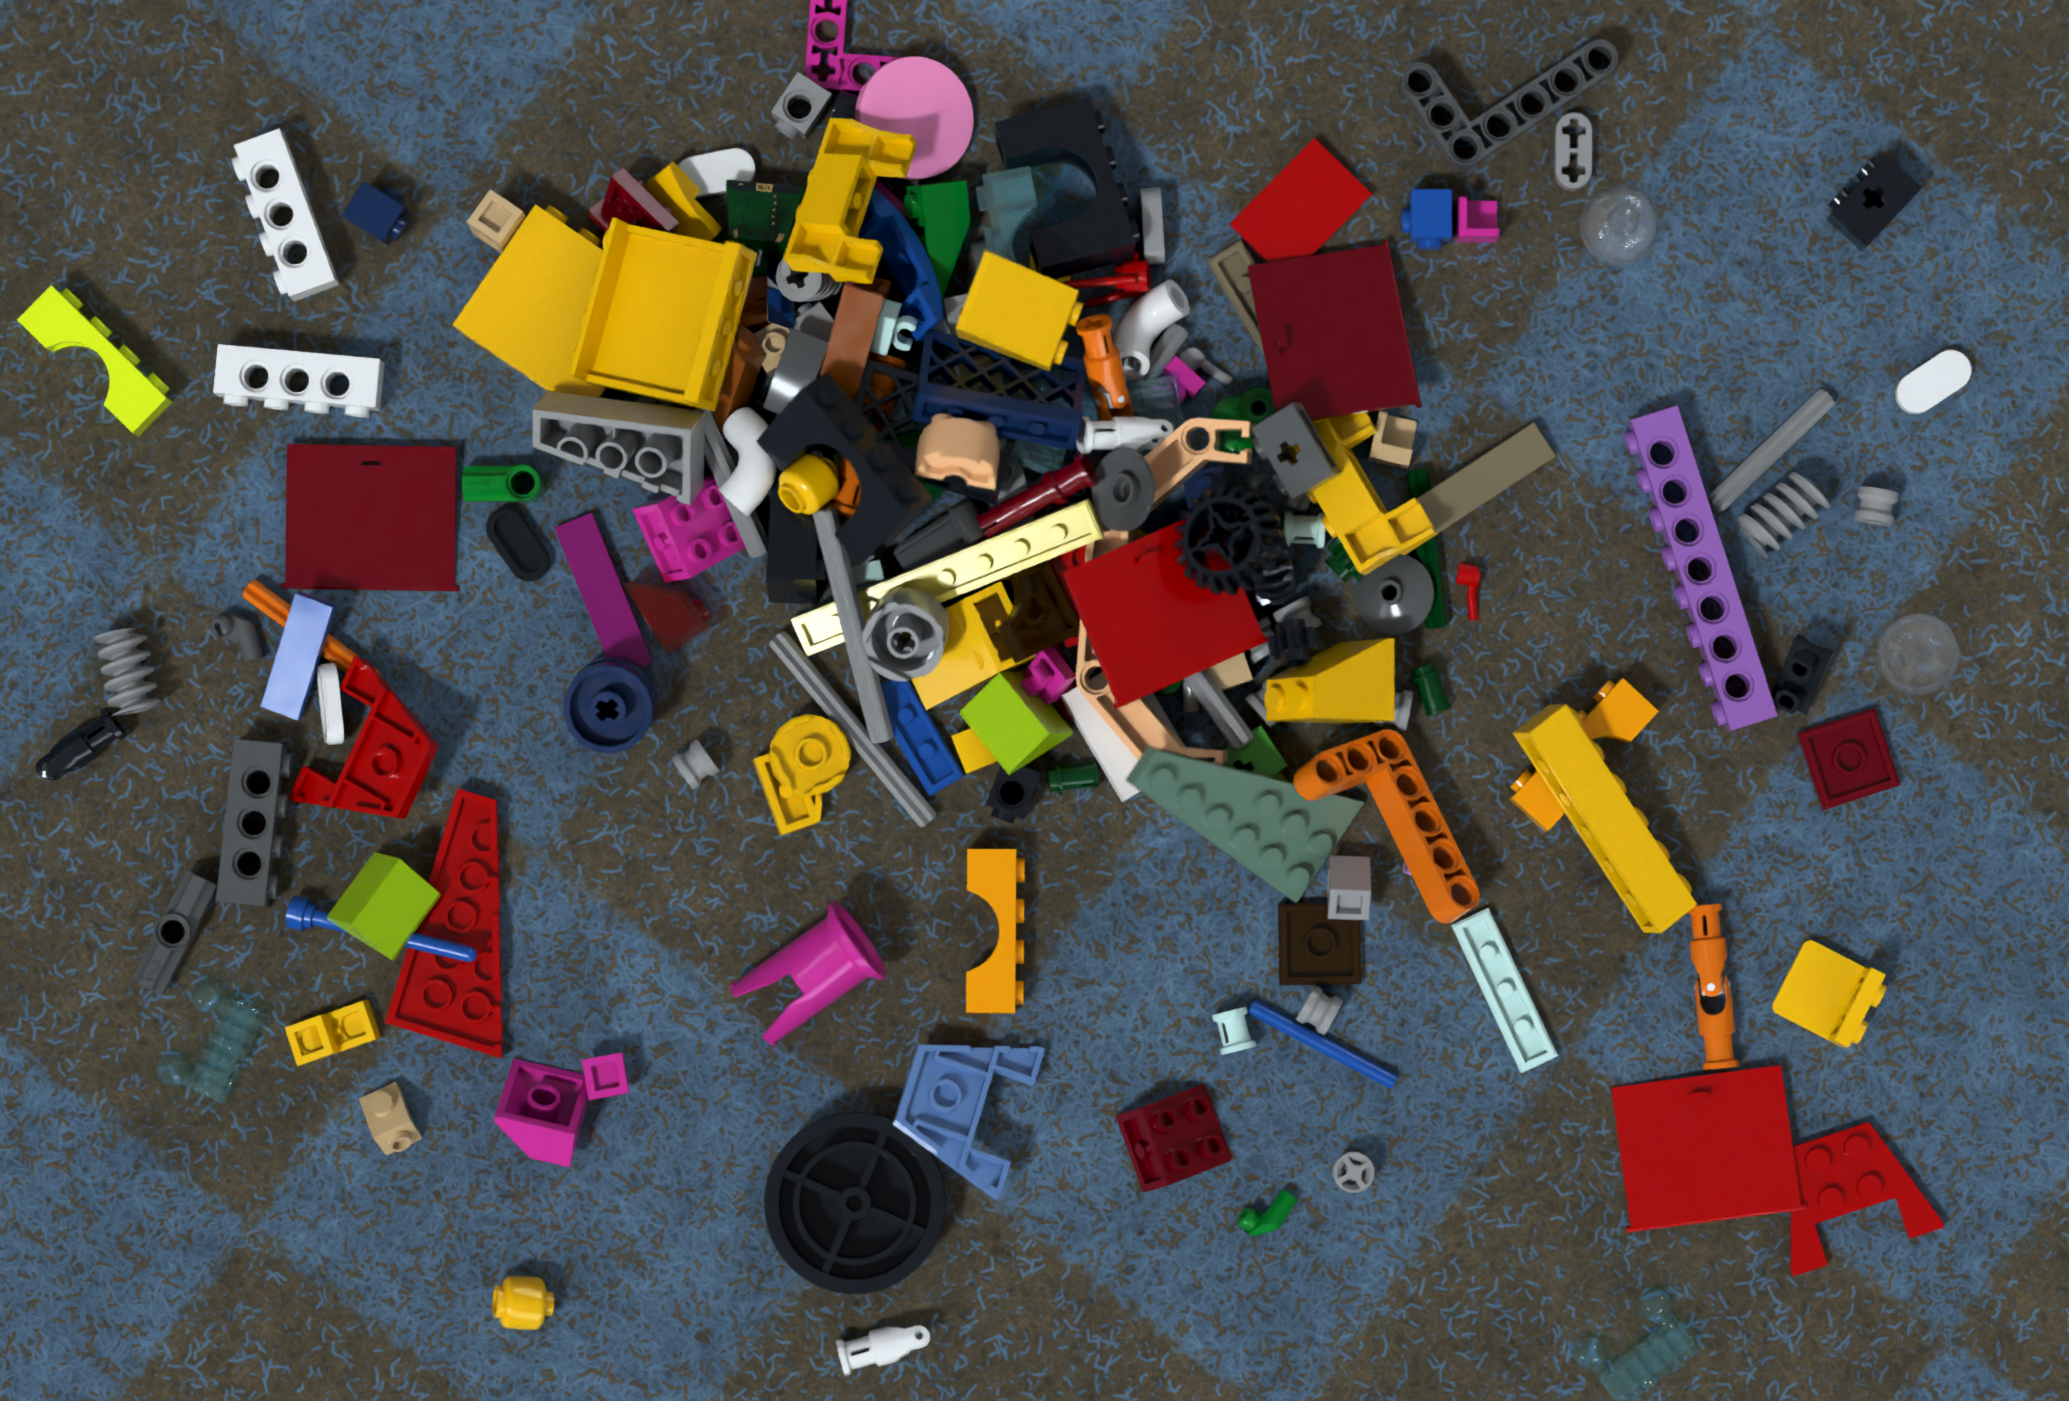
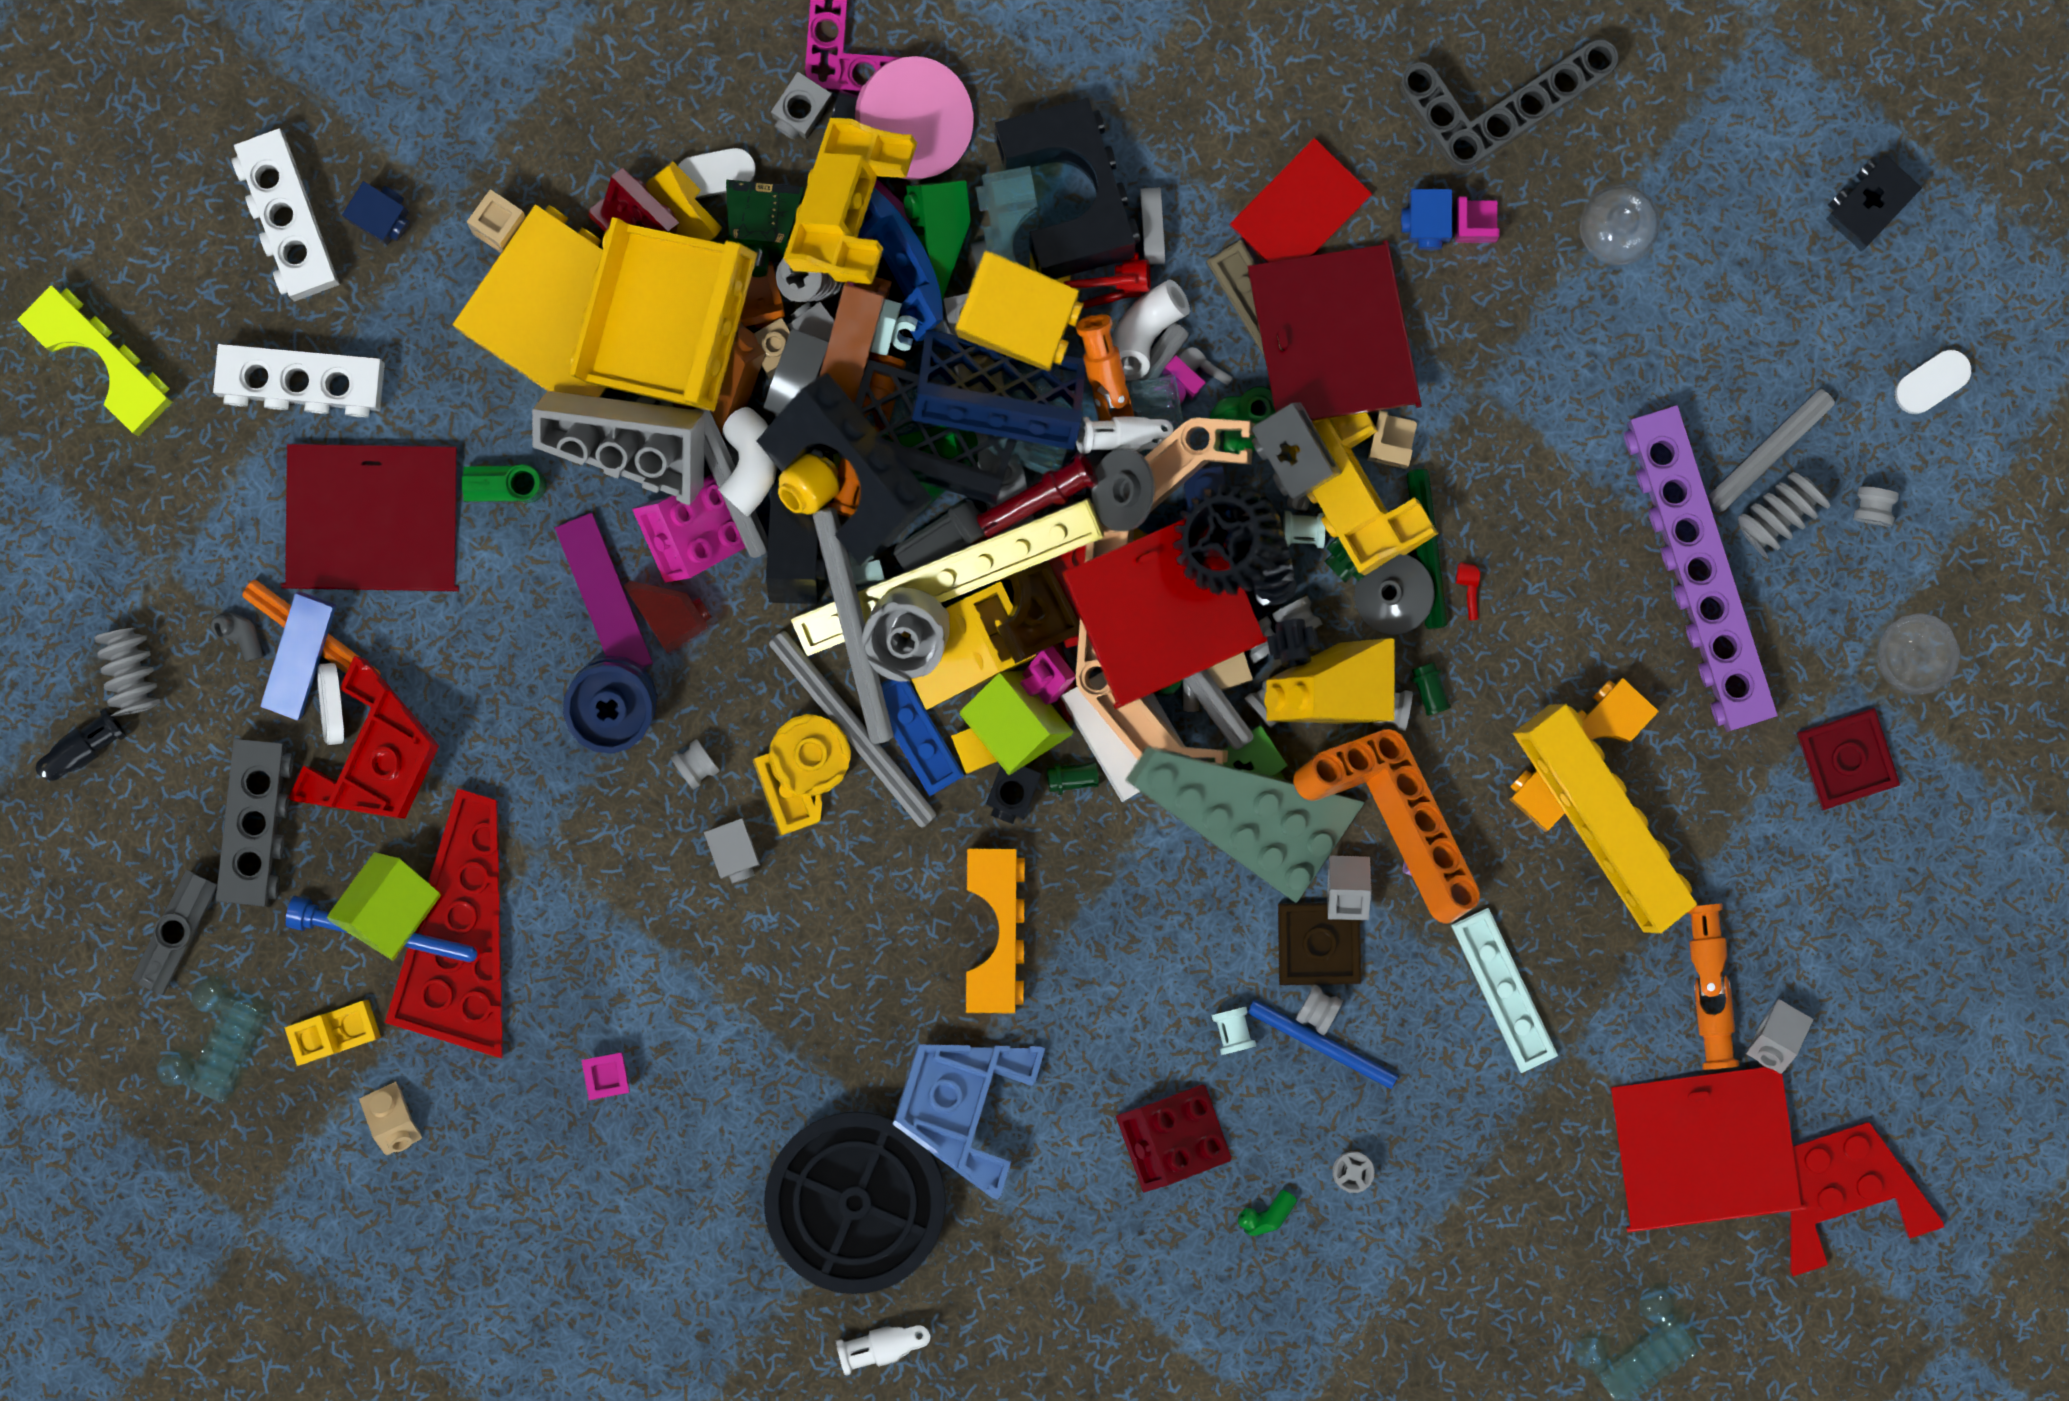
black tile [486,507,550,582] -> none
yellow head [492,1275,554,1330] -> none
dark pink slope [494,1058,588,1167] -> none
dark pink piece [729,900,887,1046] -> none
dark blue sticker [767,263,795,329] -> none
light nougat cylinder [914,413,1000,490] -> none
dark tan tile [1416,422,1555,533] -> none
light grey beam [1554,112,1592,191] -> none
black hips [1771,634,1835,715] -> none
yellow bracket [1772,940,1887,1048] -> none
none -> light grey brick [704,818,761,884]
none -> light grey brick [1746,999,1814,1074]

